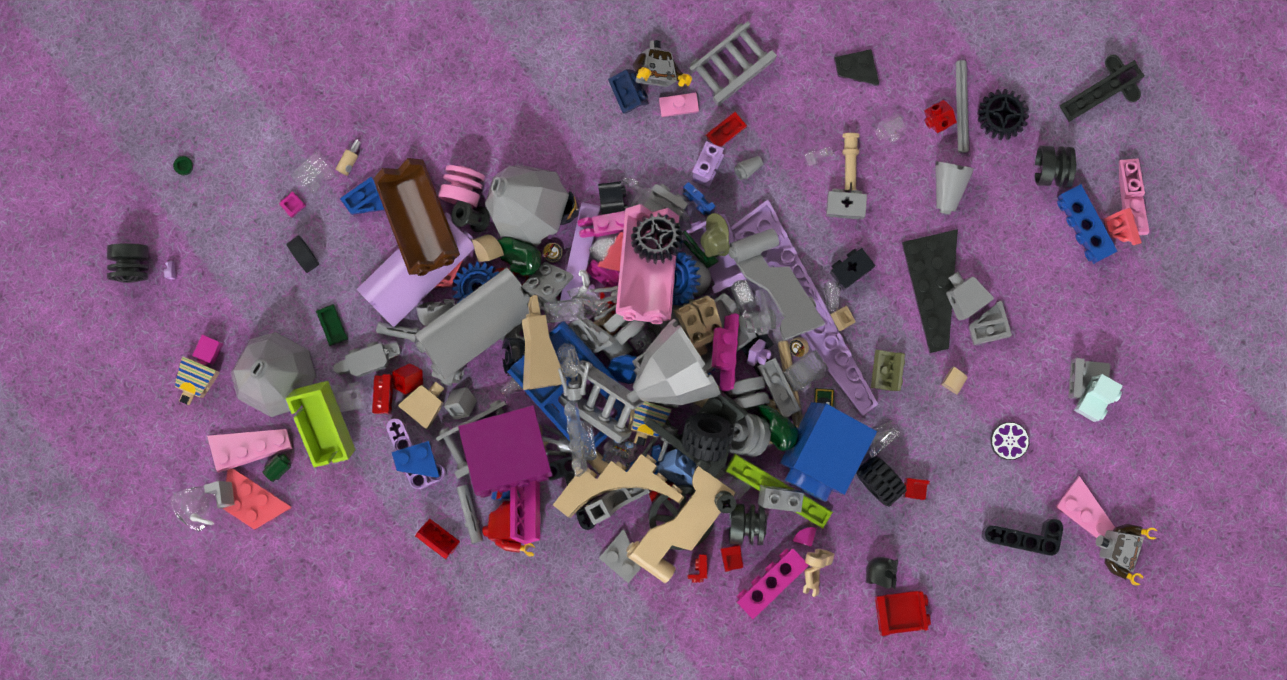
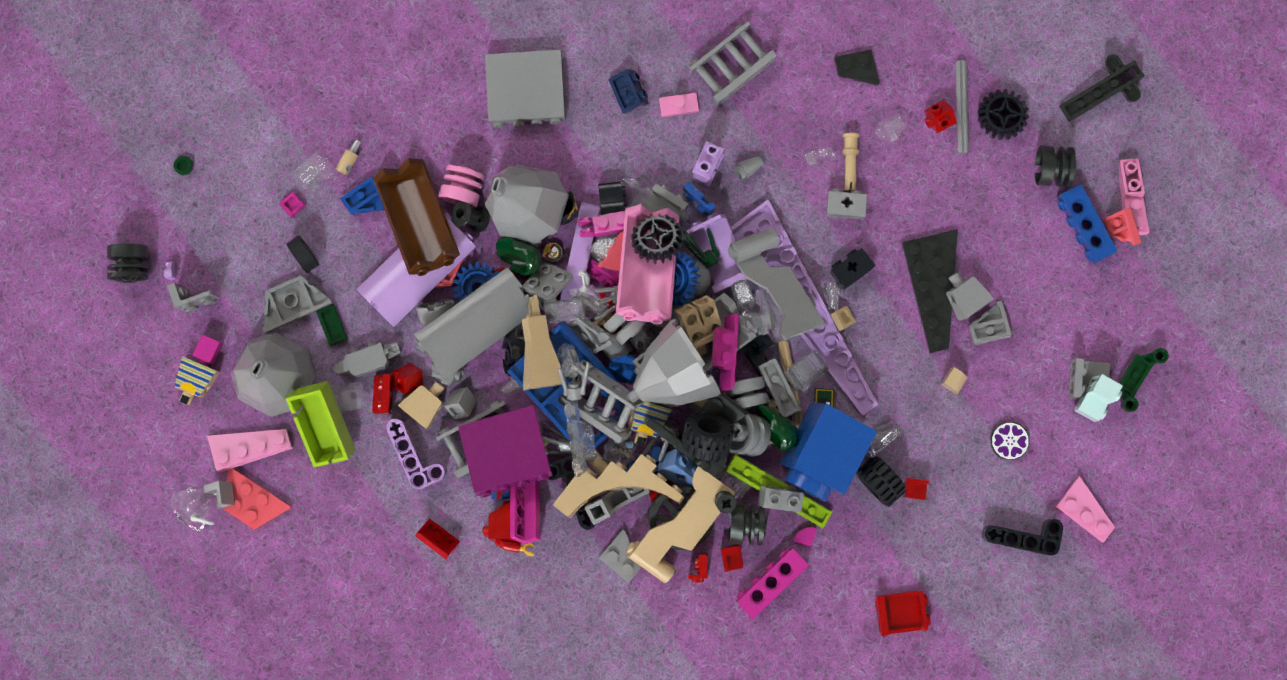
dark green brick [262,454,291,482] -> none
light grey pin [376,322,420,343] -> none
blue wing [391,441,440,478] -> none
light grey pin [456,485,483,544] -> none
tan brick [472,234,504,262] -> none
torso [633,40,692,87] -> none
olive piece [700,213,730,257] -> none
red plate [706,112,747,147] -> none
lavender tile [747,339,772,367] -> none
tile [789,337,809,357] -> none
tan piece [803,549,835,597] -> none
pearl dark grey helmet [866,557,899,589] -> none
olive bracket [871,350,905,391] -> none
light grey cone [935,161,974,215] -> none
torso [1096,524,1157,586] -> none
none -> light grey bracket [167,283,220,313]
none -> light grey wing [263,275,333,334]
none -> light grey panel [485,50,565,128]
none -> dark green plate [1118,348,1169,412]

